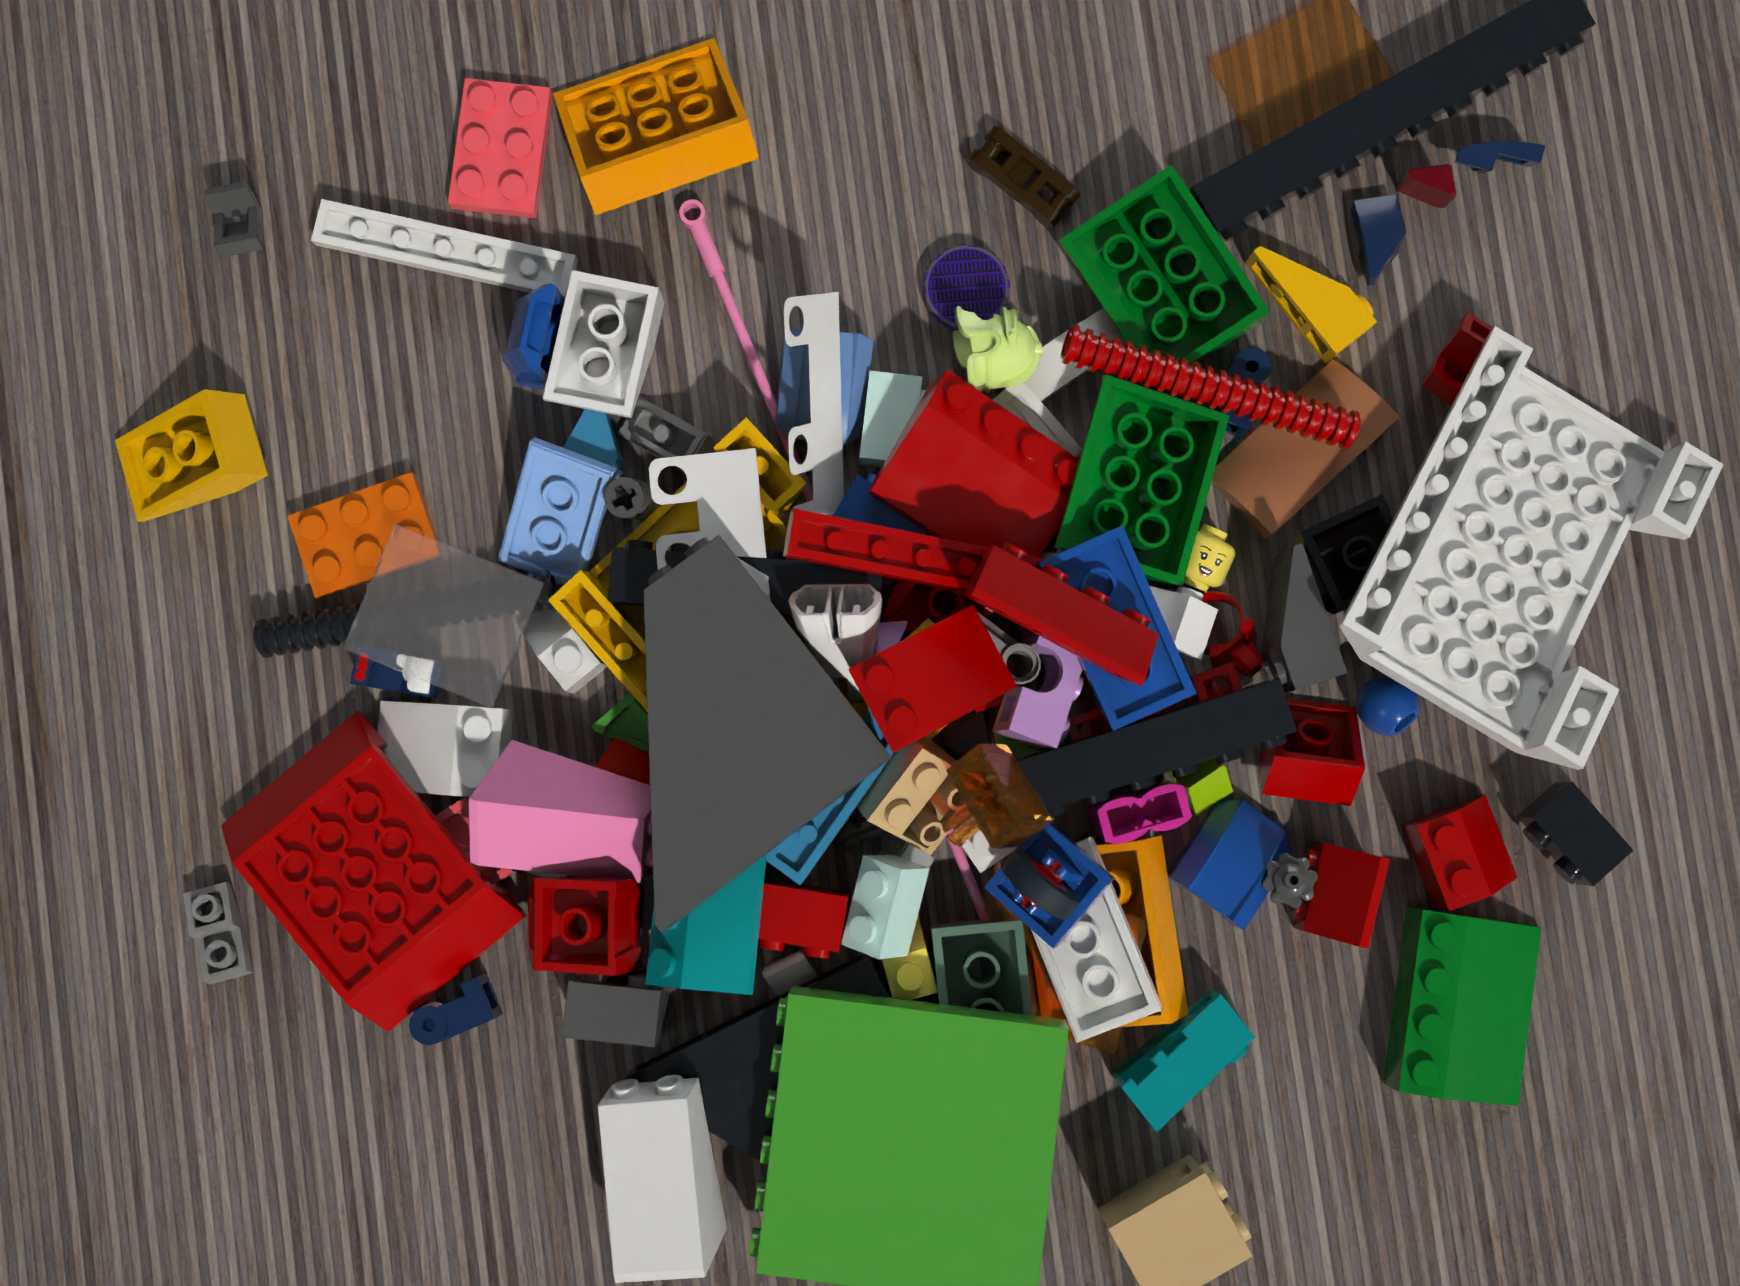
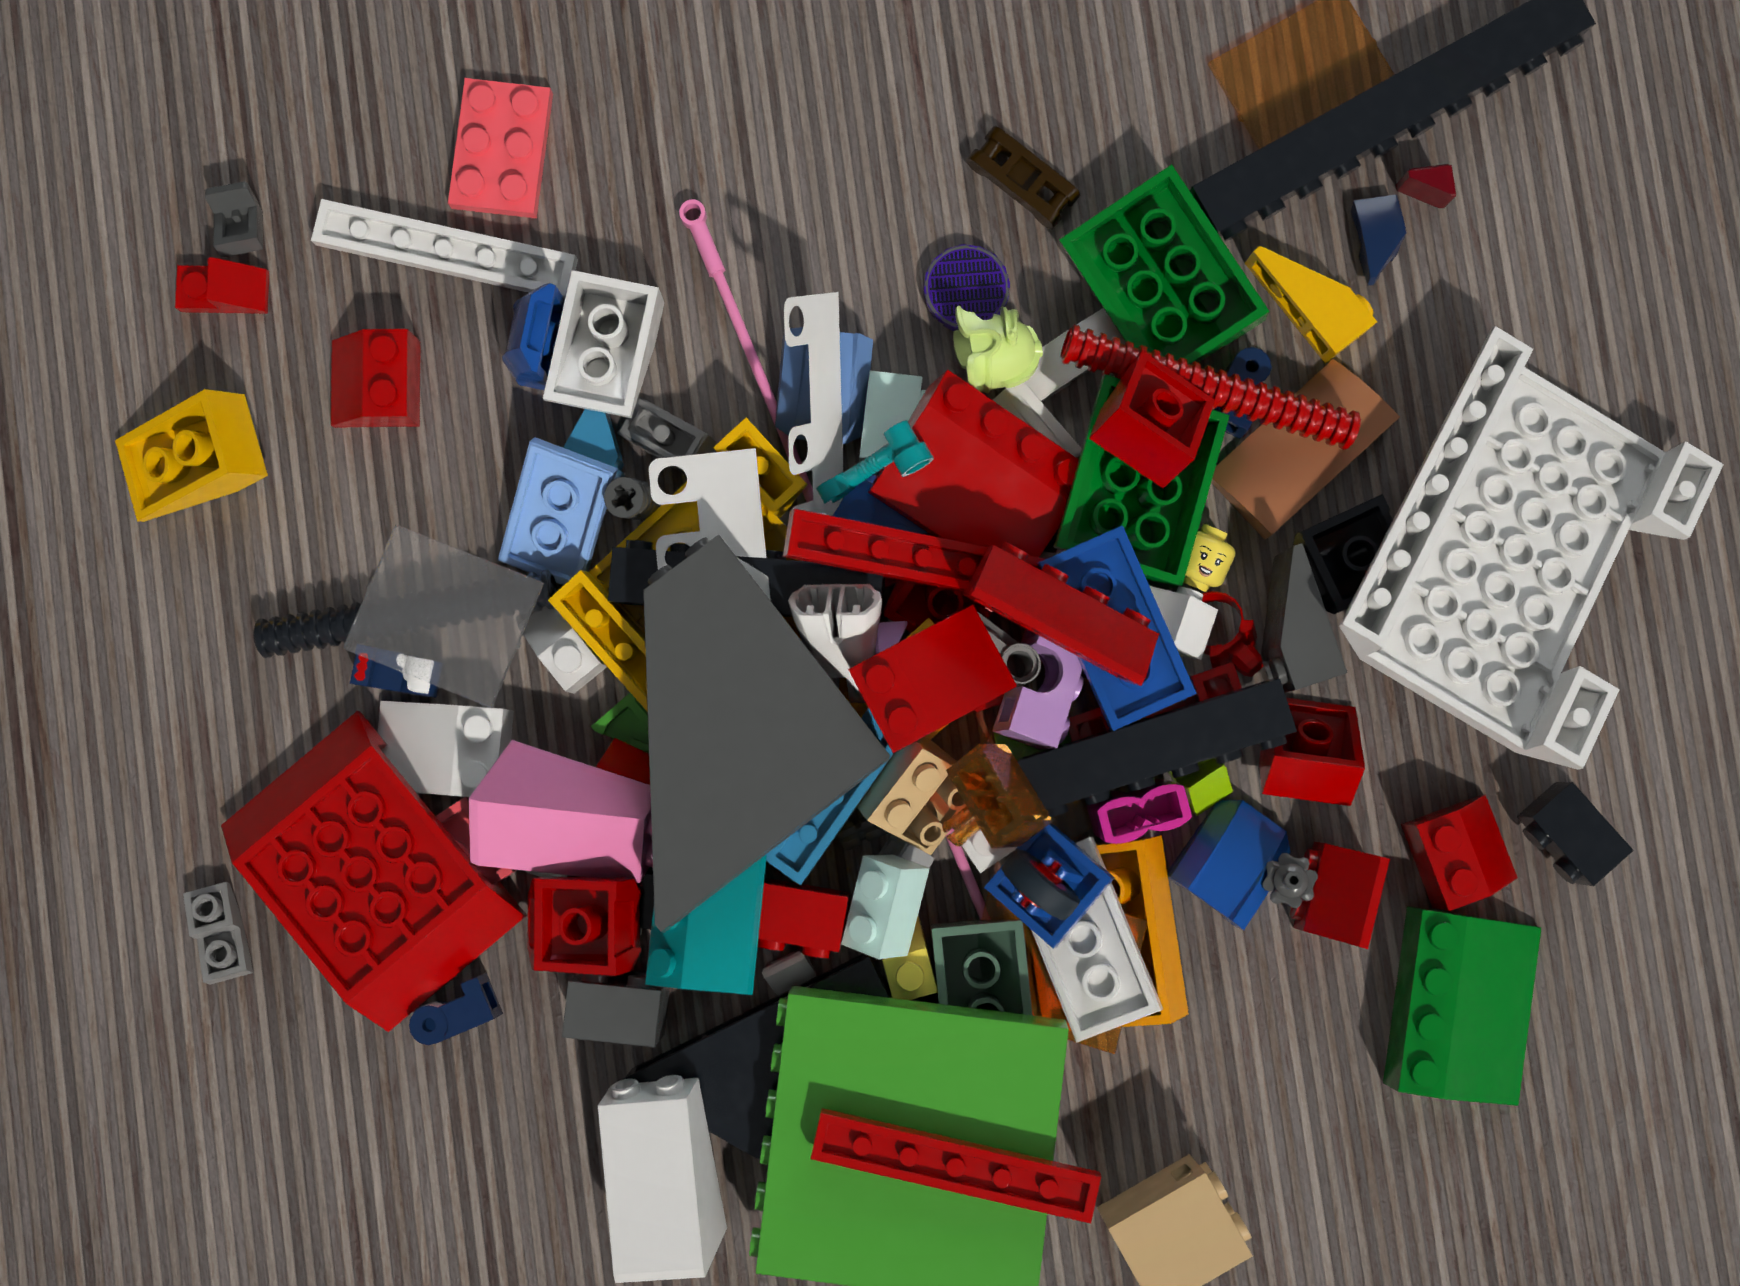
orange plate [287,472,444,600] -> none
light orange slope [553,37,759,215] -> none
black tile [941,712,995,764] -> none
teal wedge [1109,989,1255,1132] -> none
blue piece [1356,674,1420,737] -> none
red slope [1422,312,1492,406] -> none
dark blue slope [1455,141,1546,173] -> none
none -> red slope [175,257,269,314]
none -> red slope [331,329,420,428]
none -> red plate [811,1108,1101,1224]
none -> teal brick [816,420,934,504]
none -> red slope [1089,350,1215,488]

